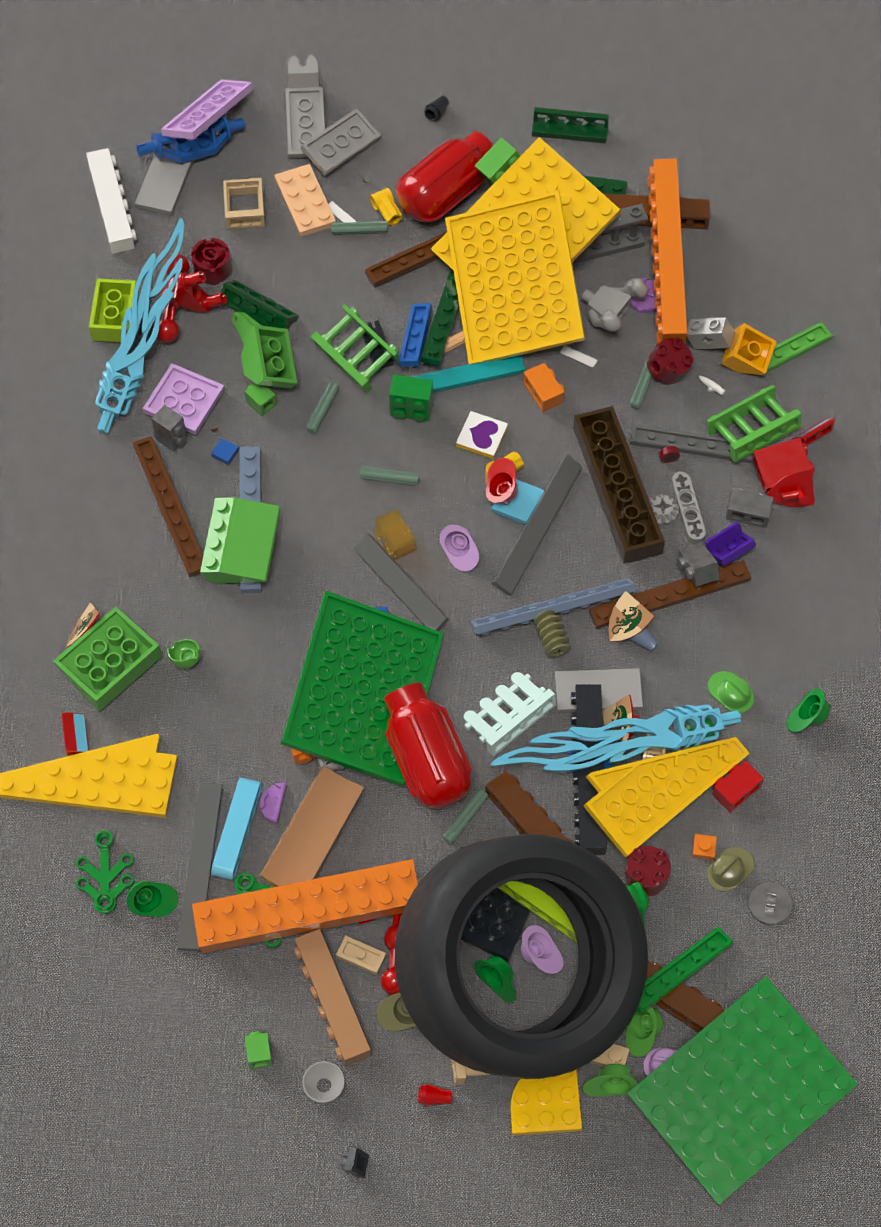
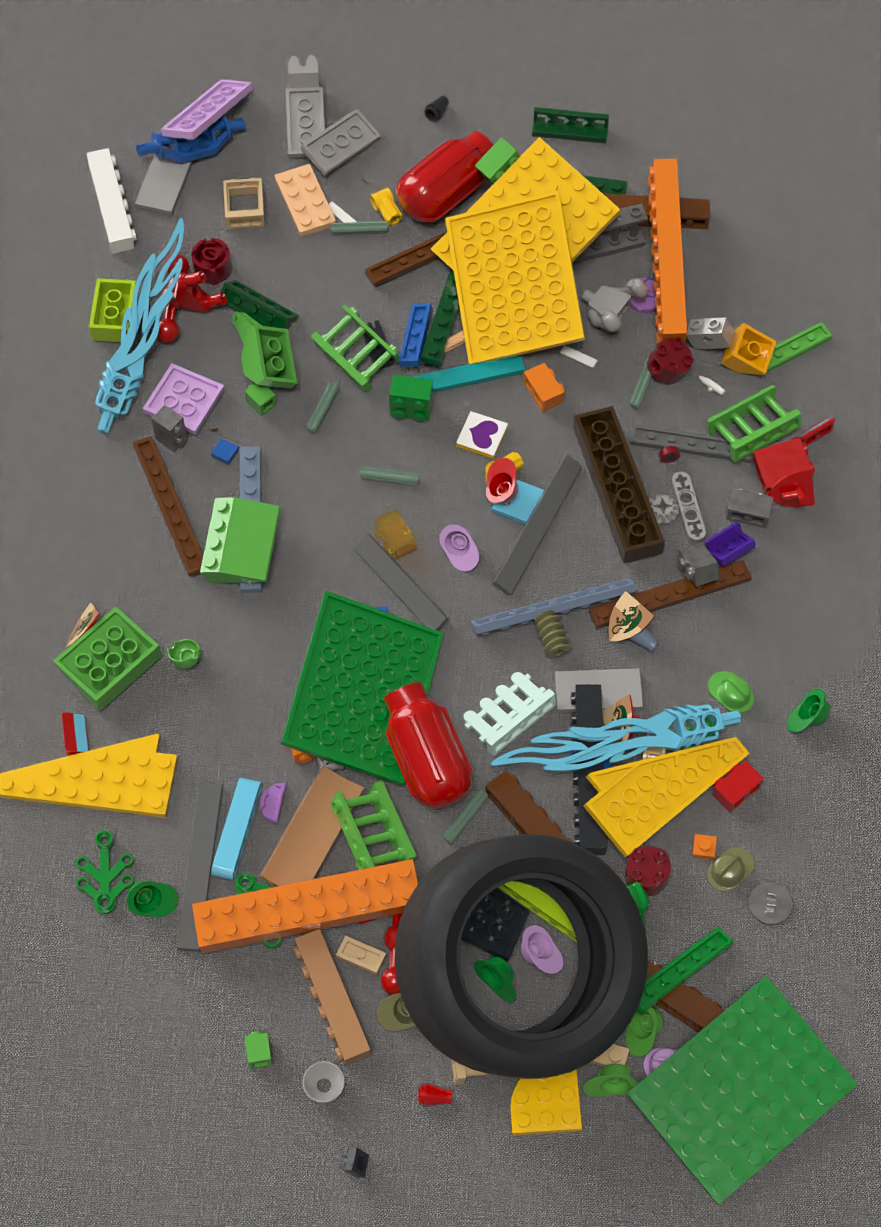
none -> bright green fence [330,781,417,870]

